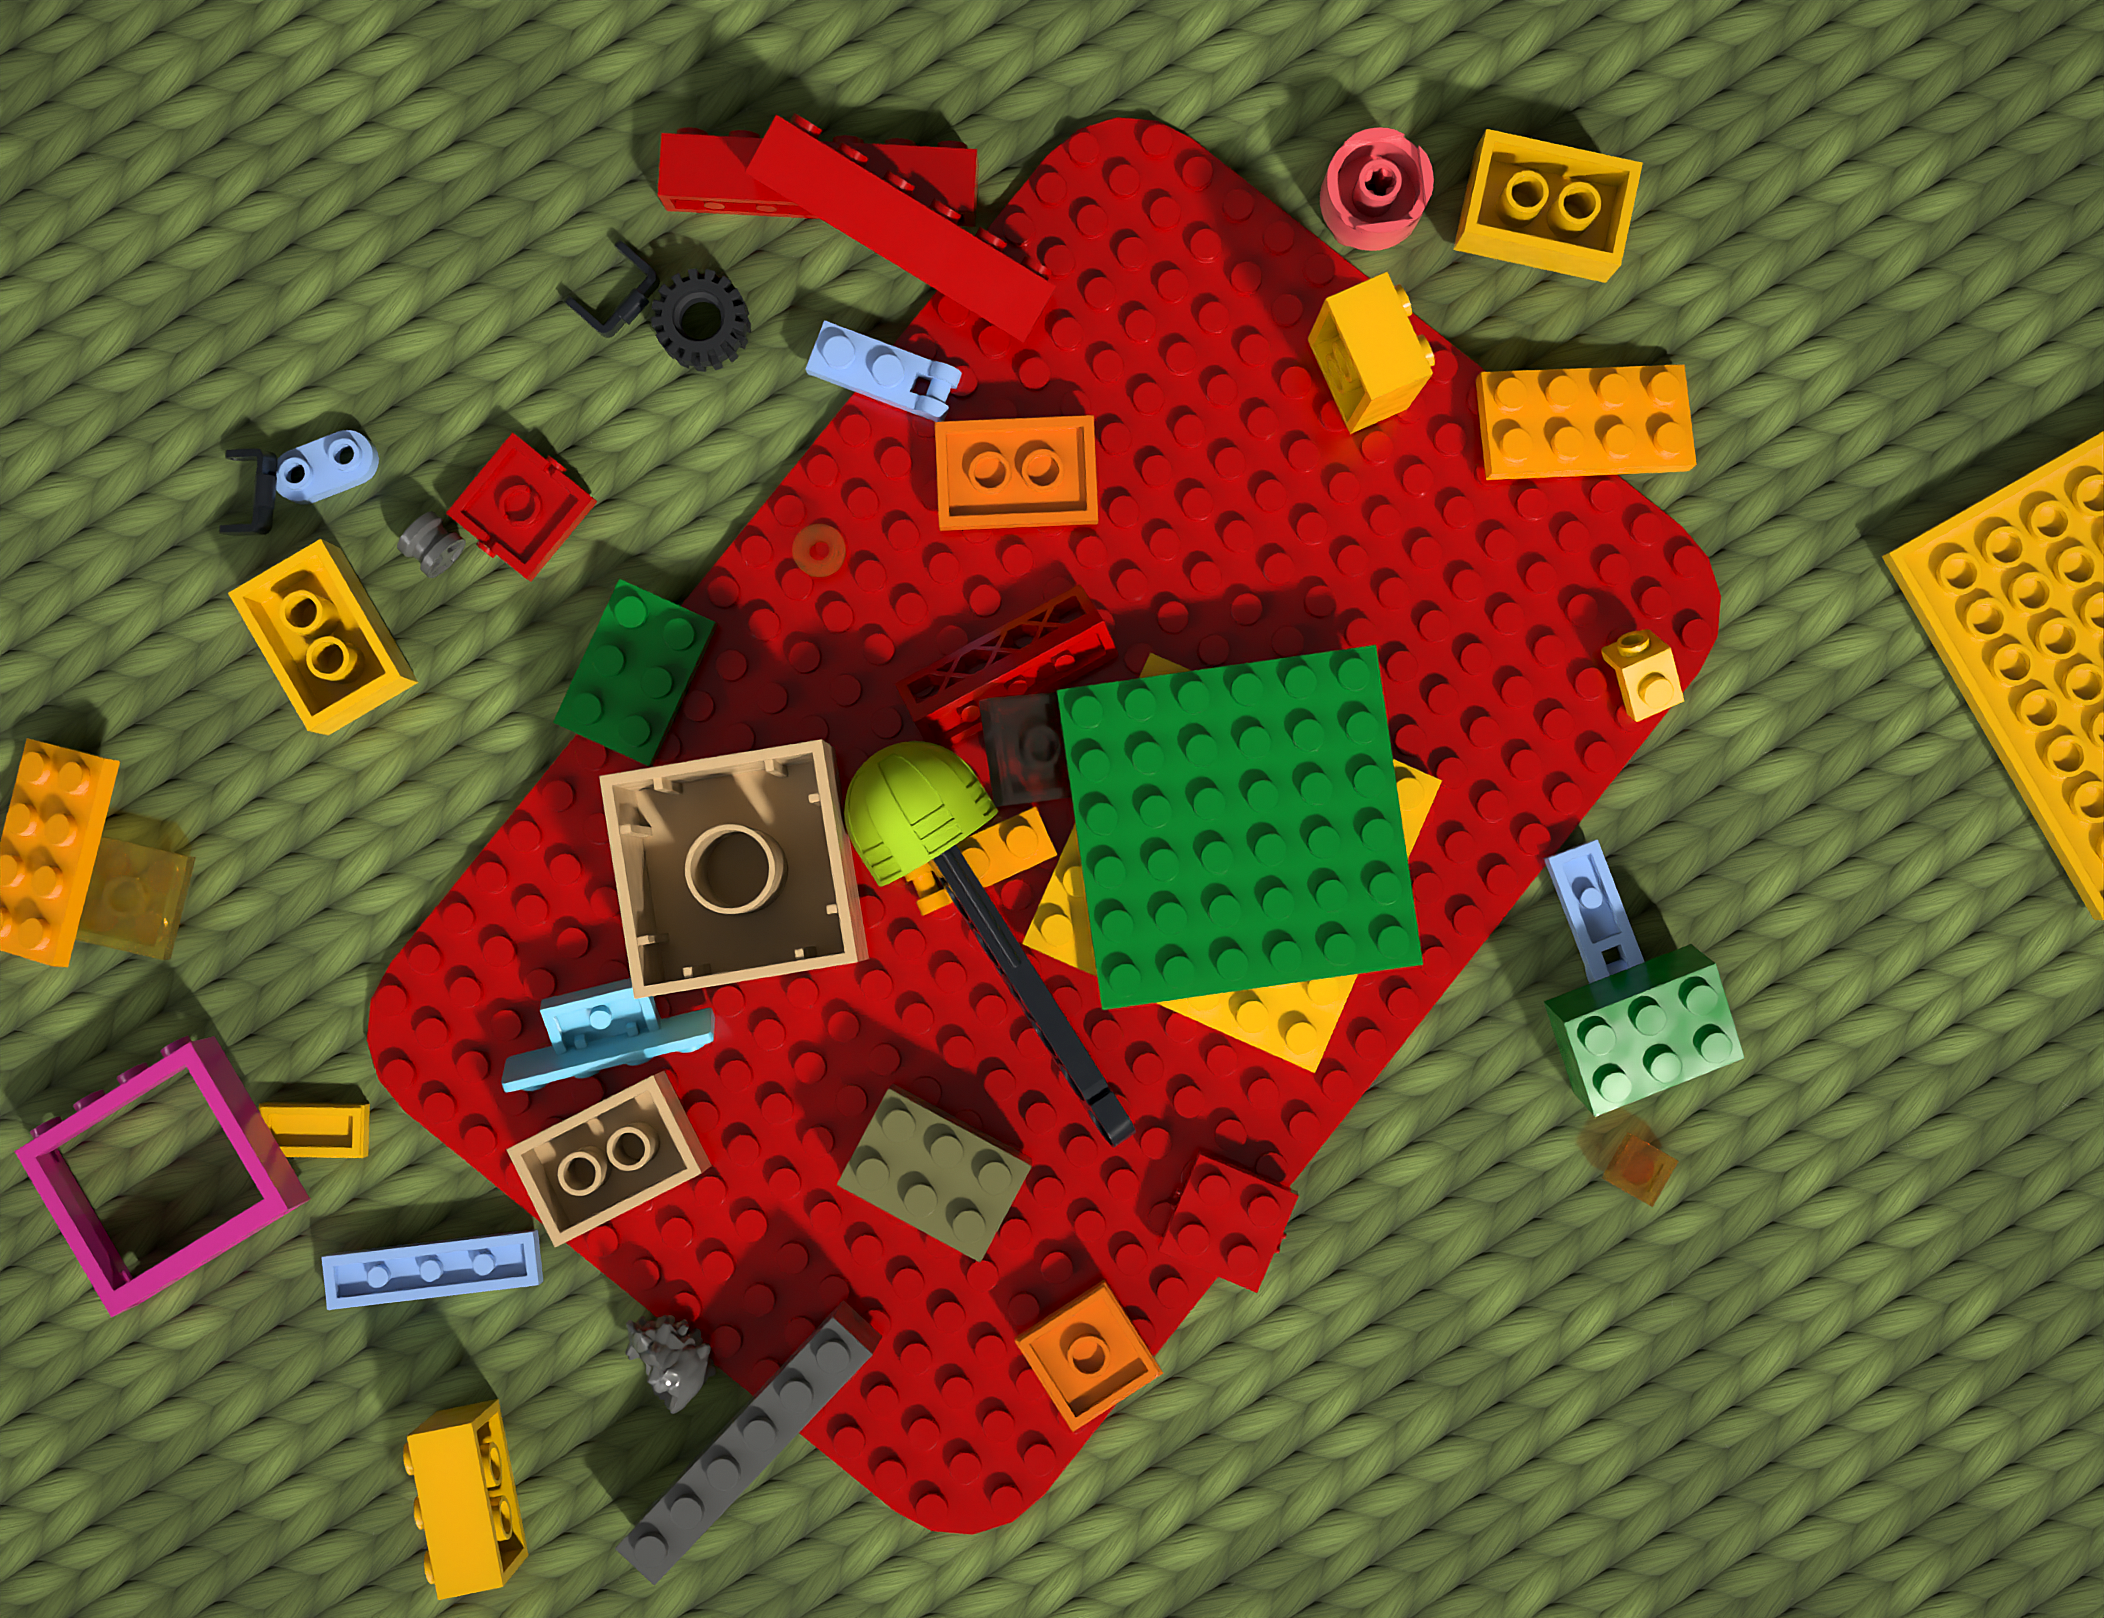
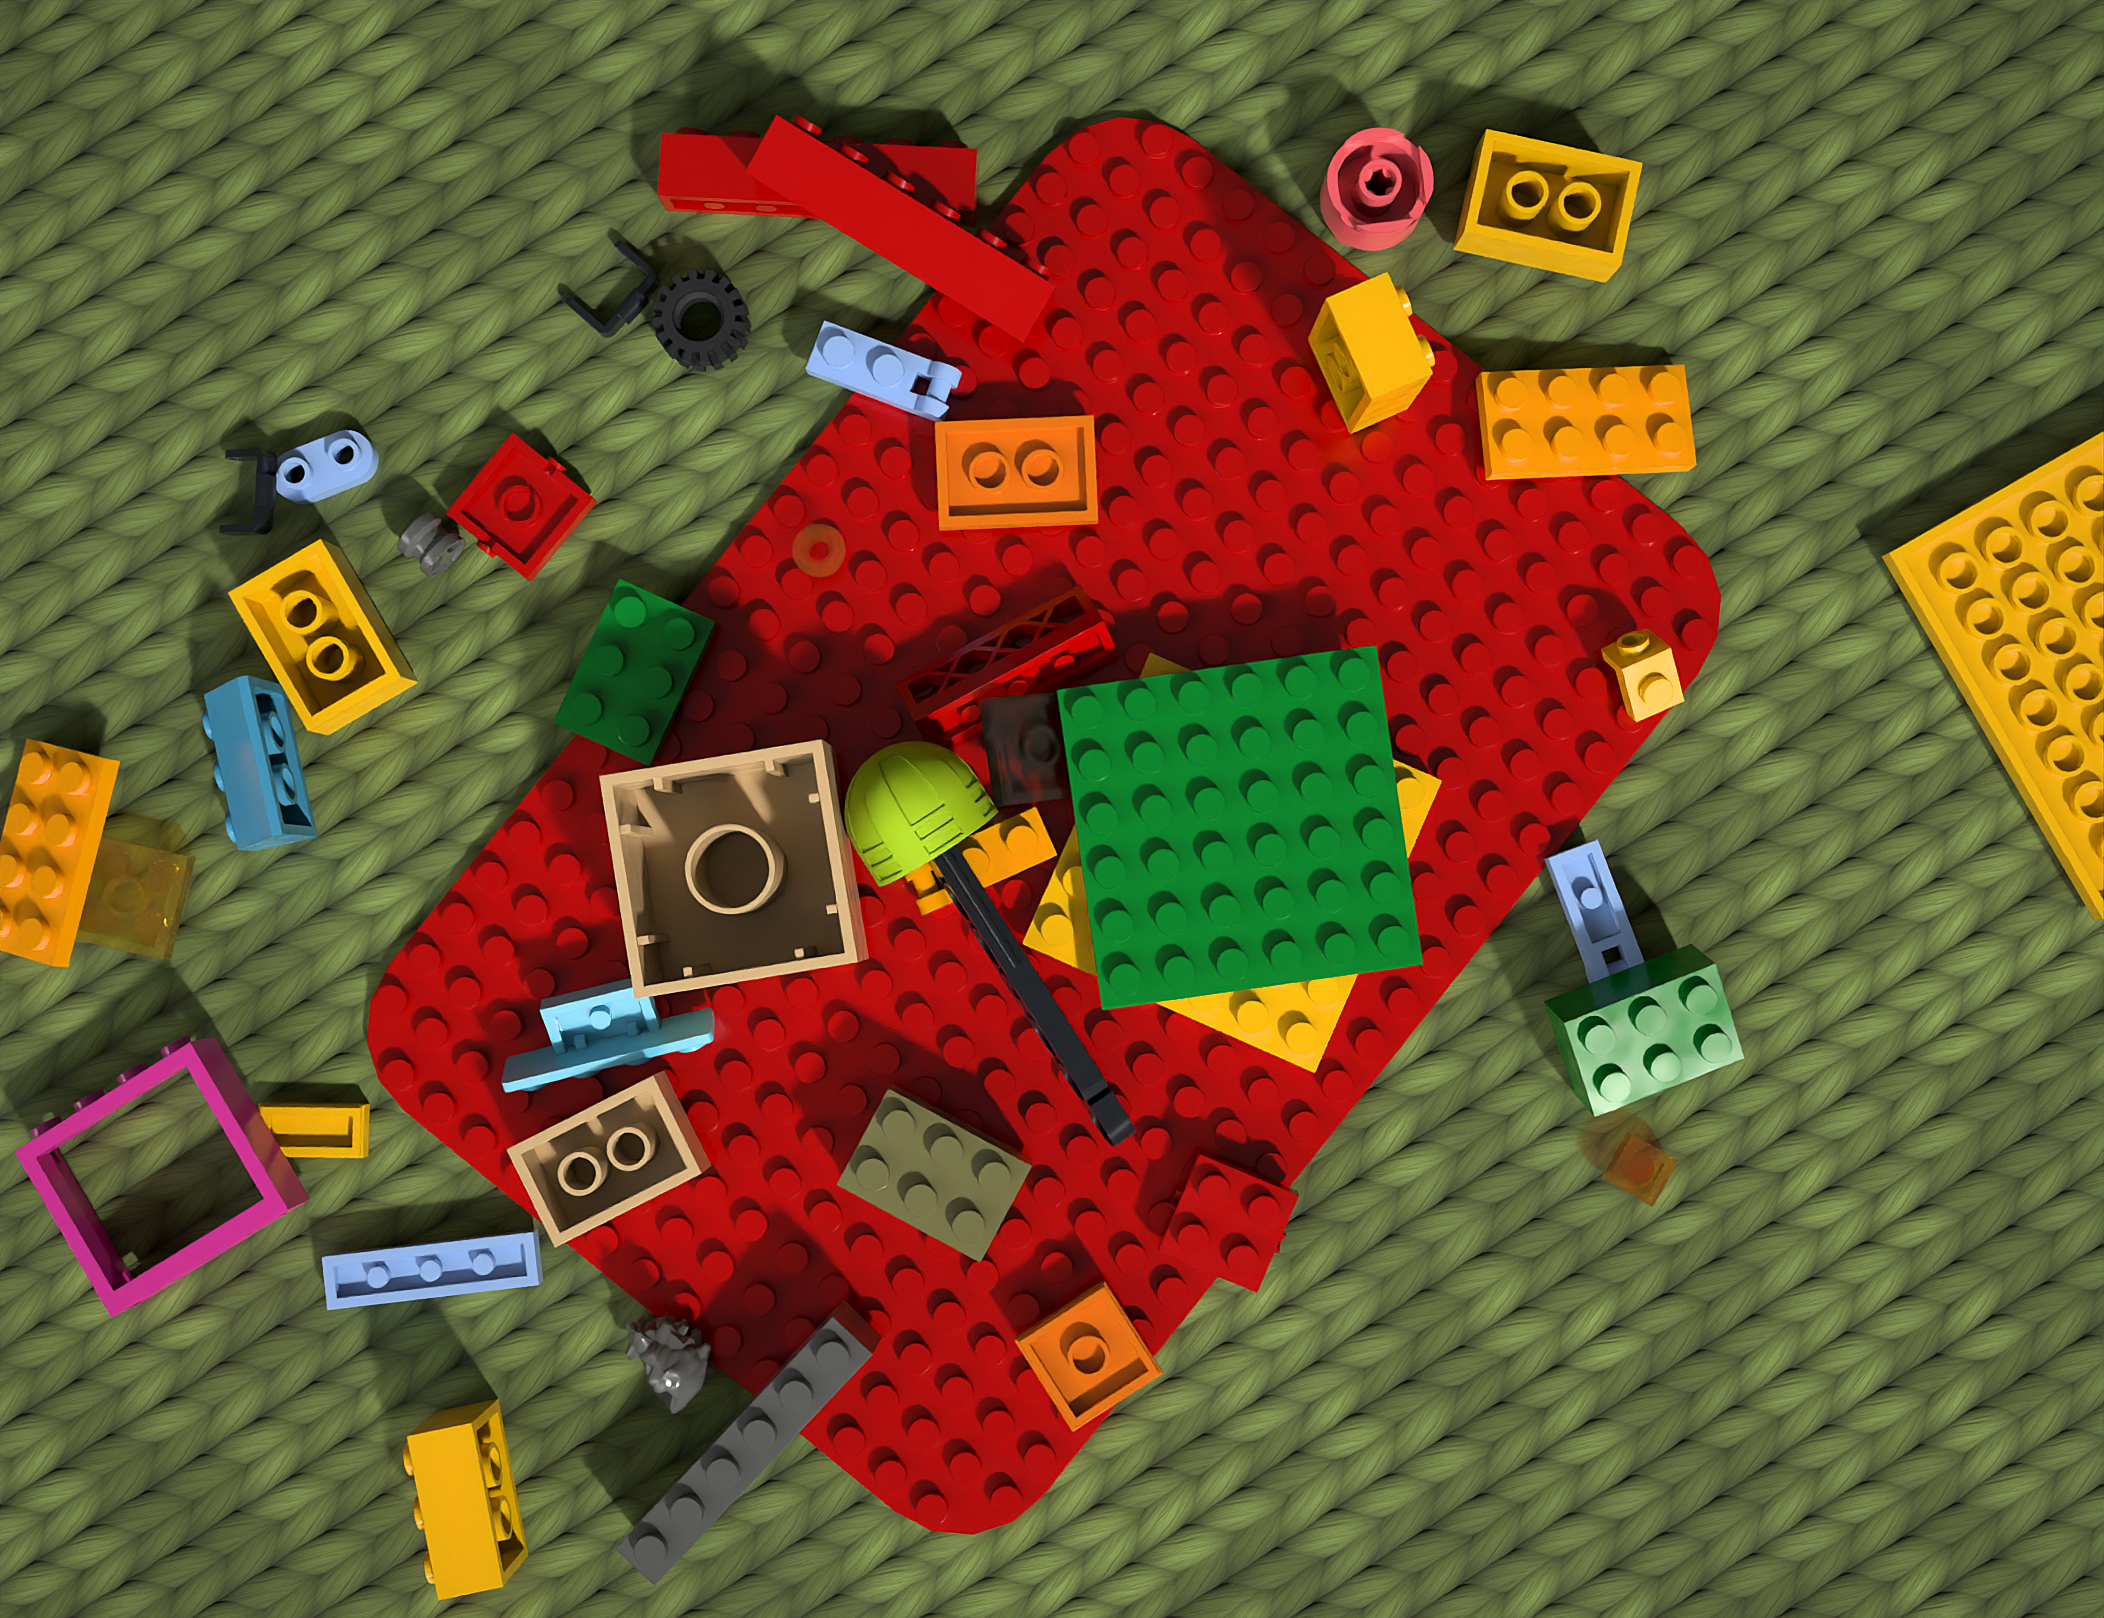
none -> dark azure slope [202,675,318,851]

